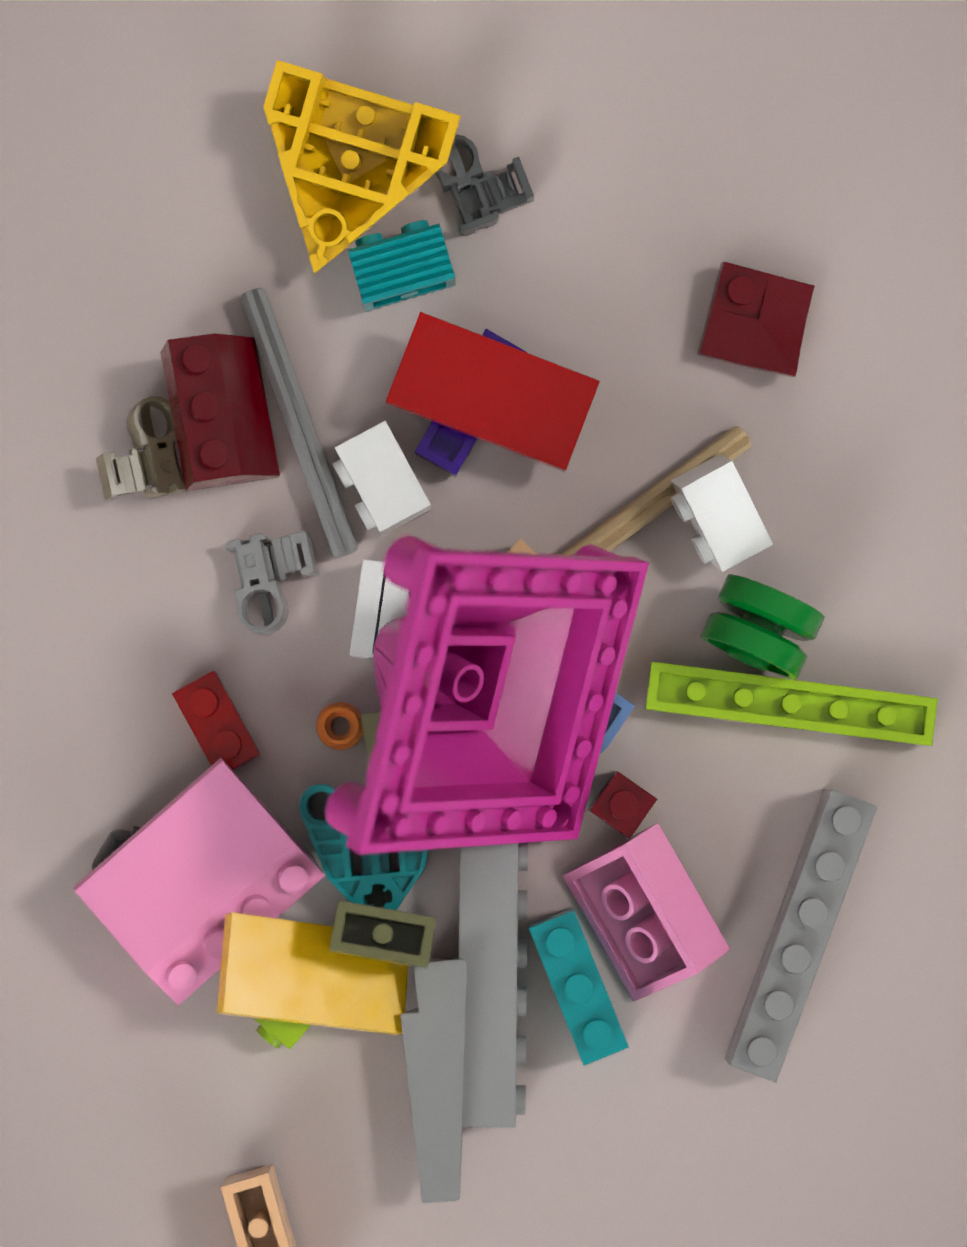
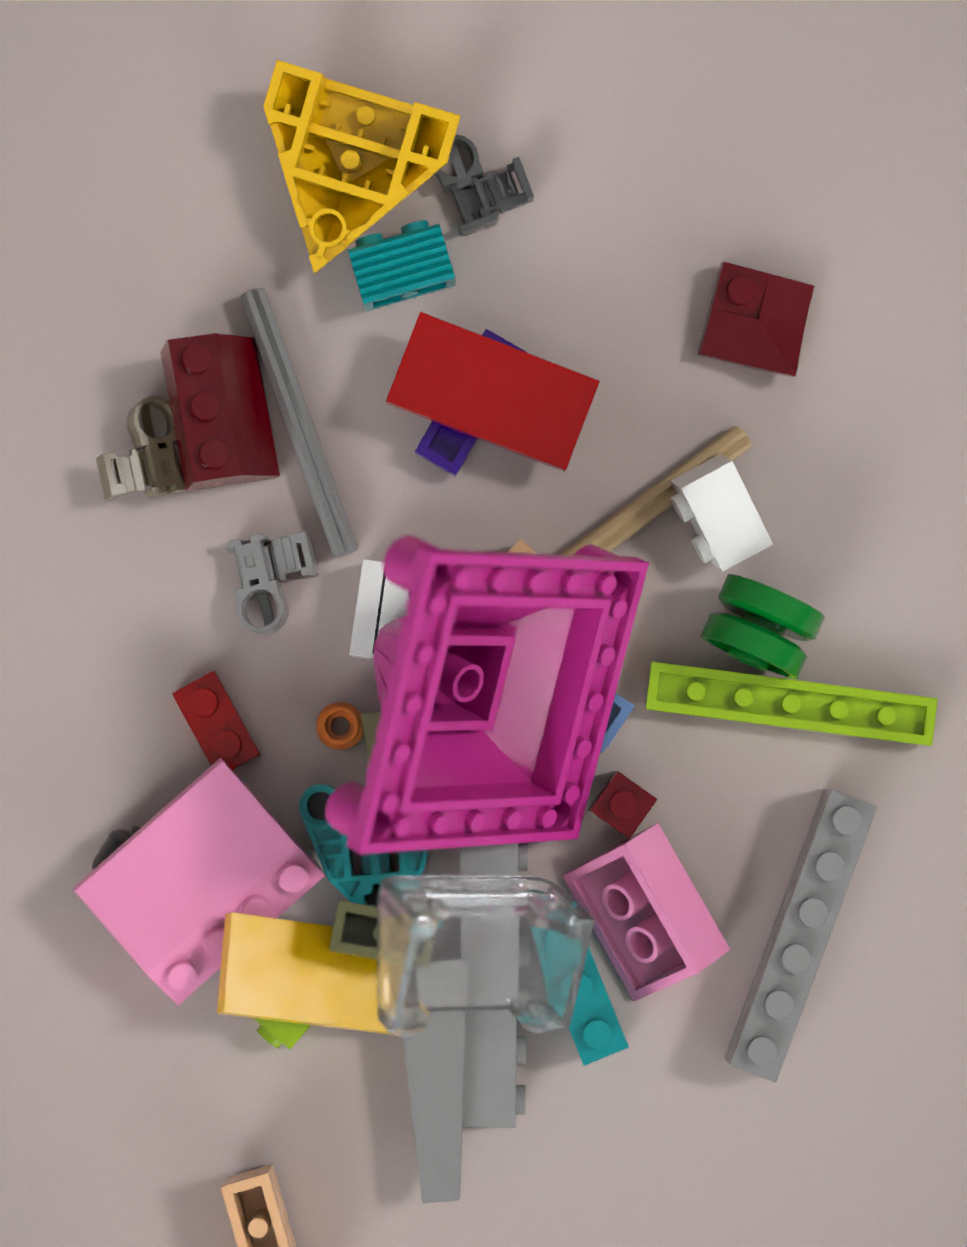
white brick [332,420,432,536] -> none
none -> clear windscreen [377,876,595,1037]

